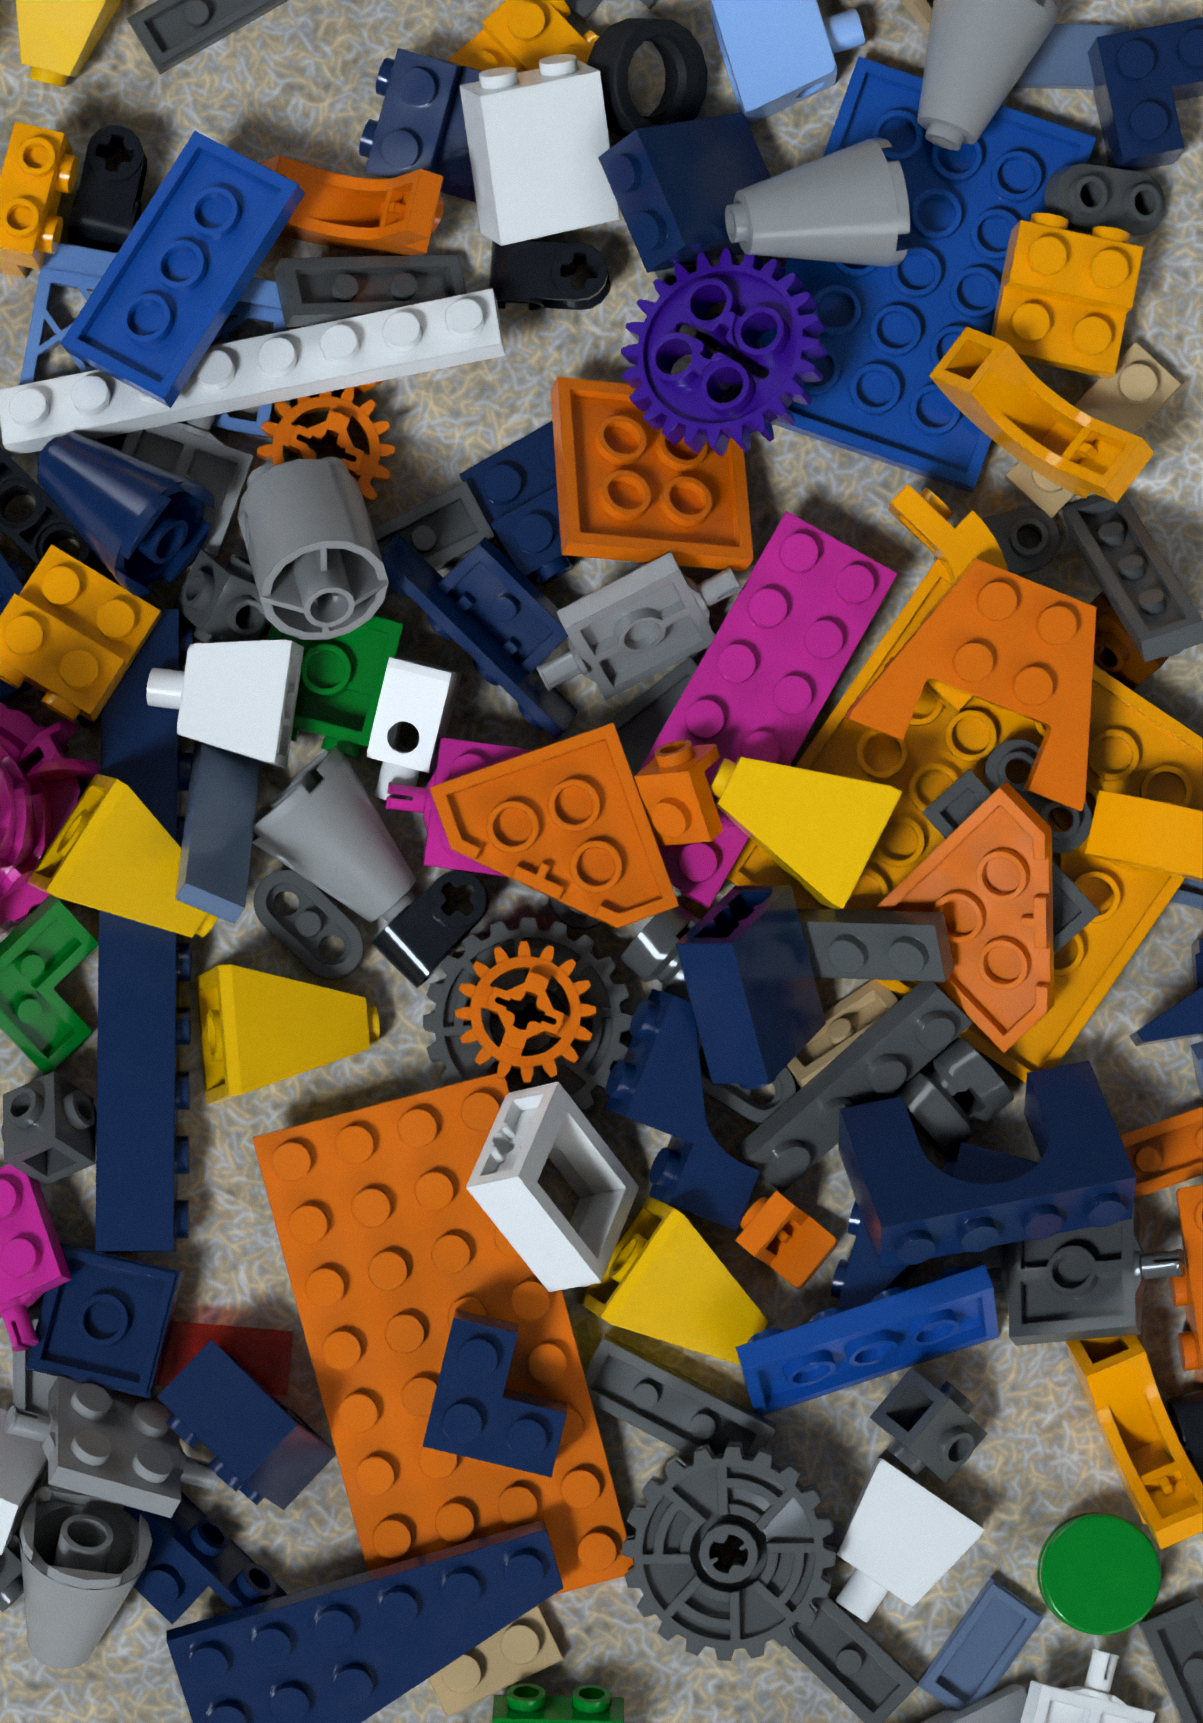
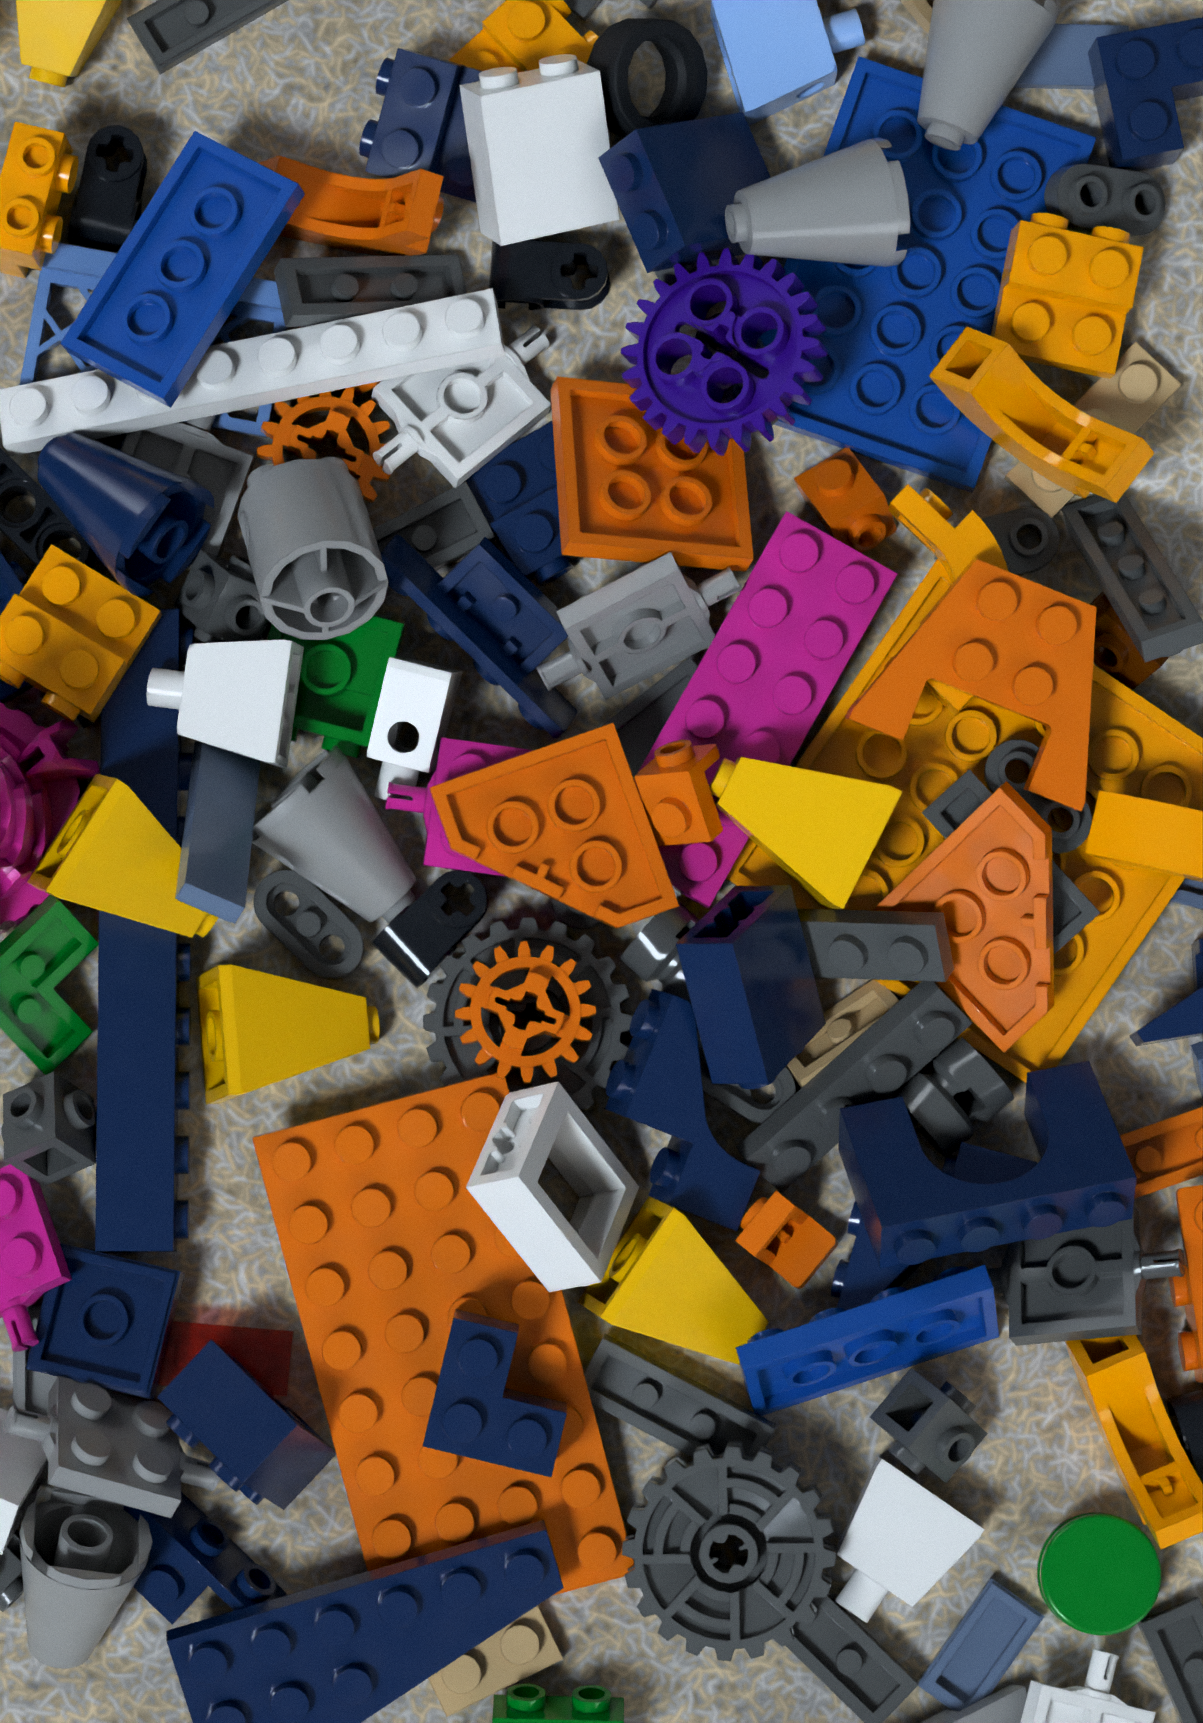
none -> white plate [371,325,551,489]
none -> orange bracket [794,448,897,553]

